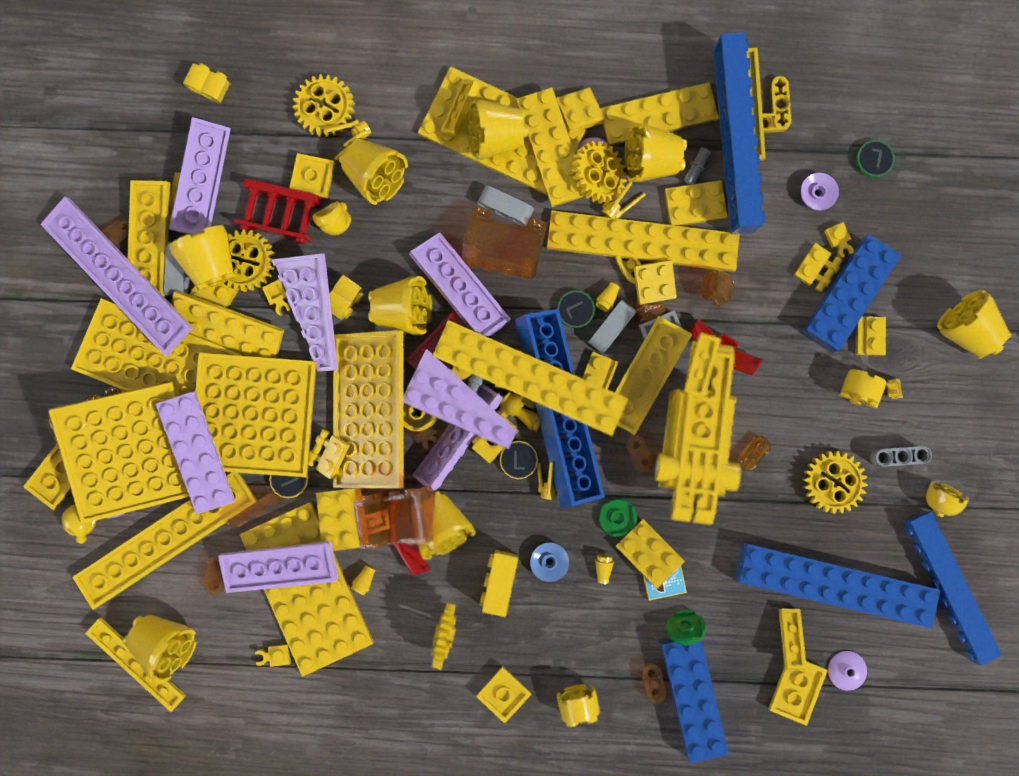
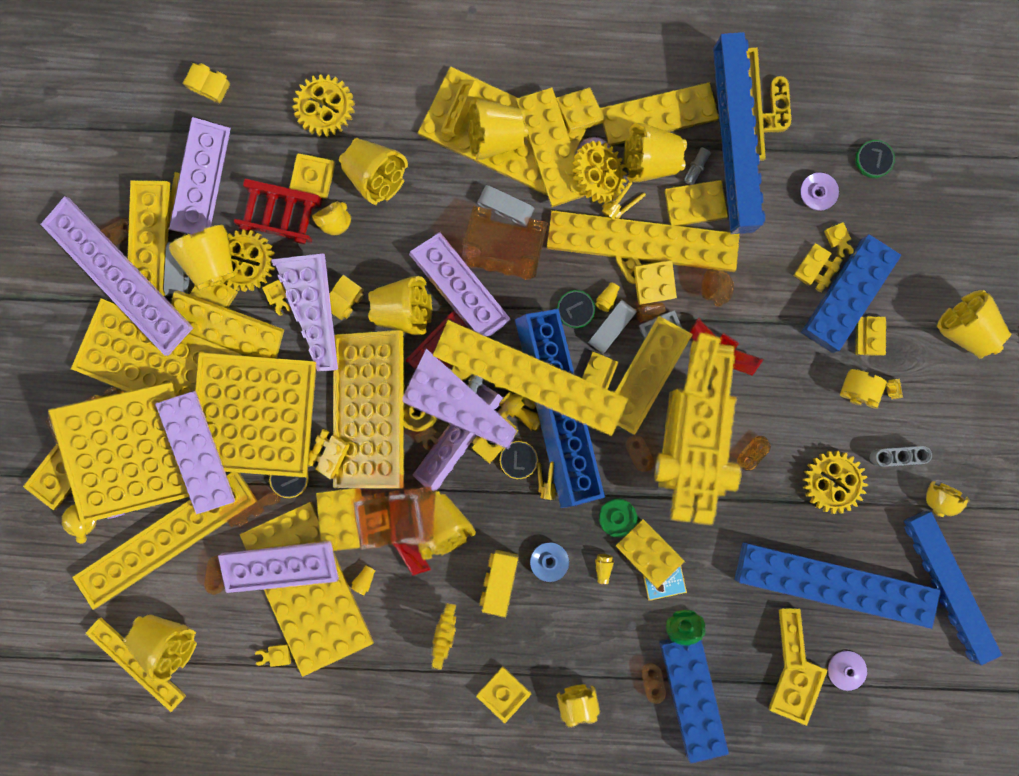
yellow plant [326,120,371,160] -> none

